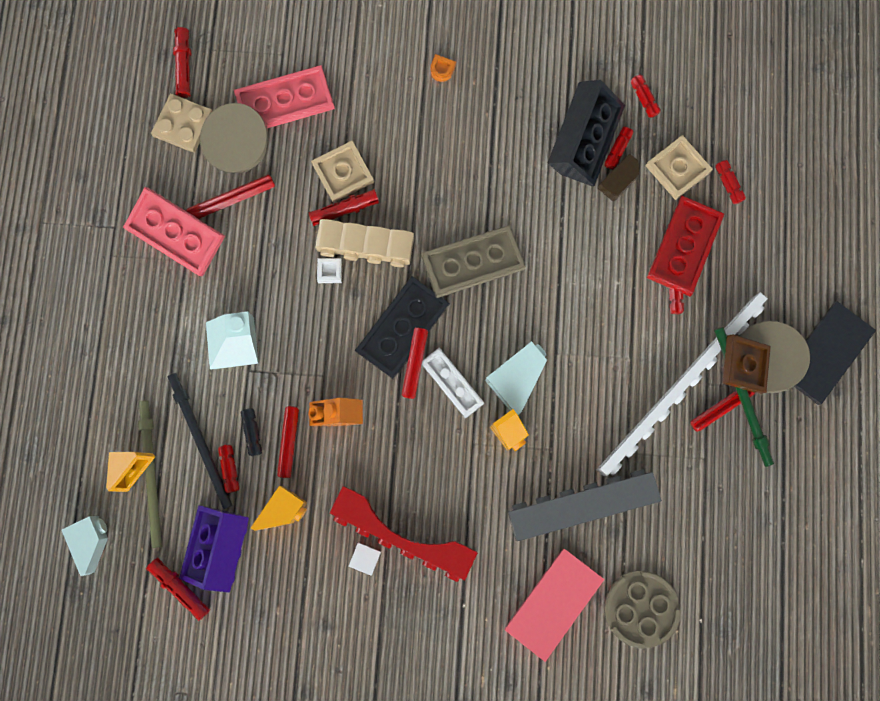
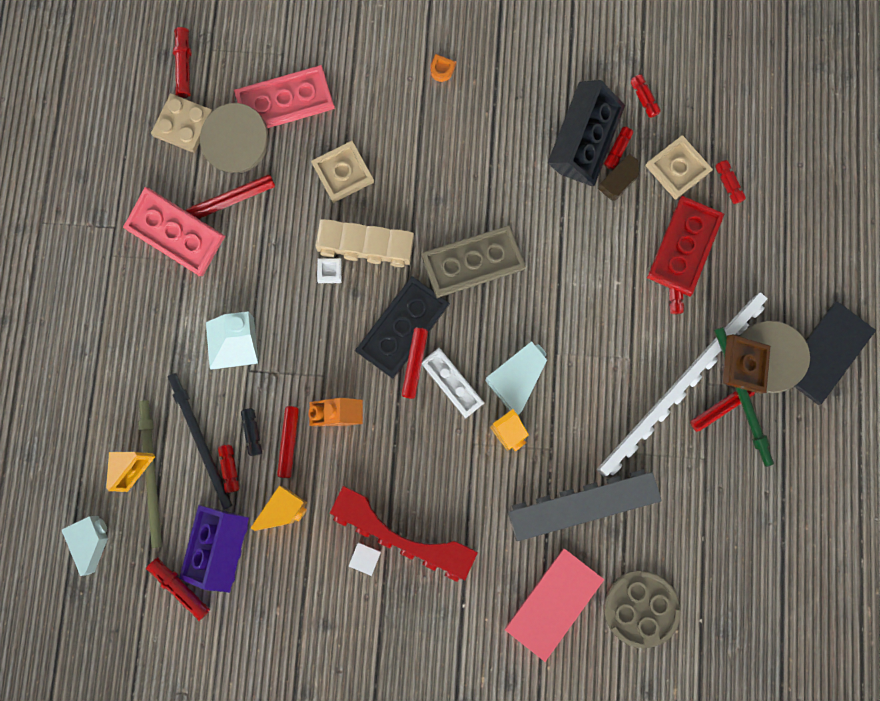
red pin [308,189,379,226] -> none

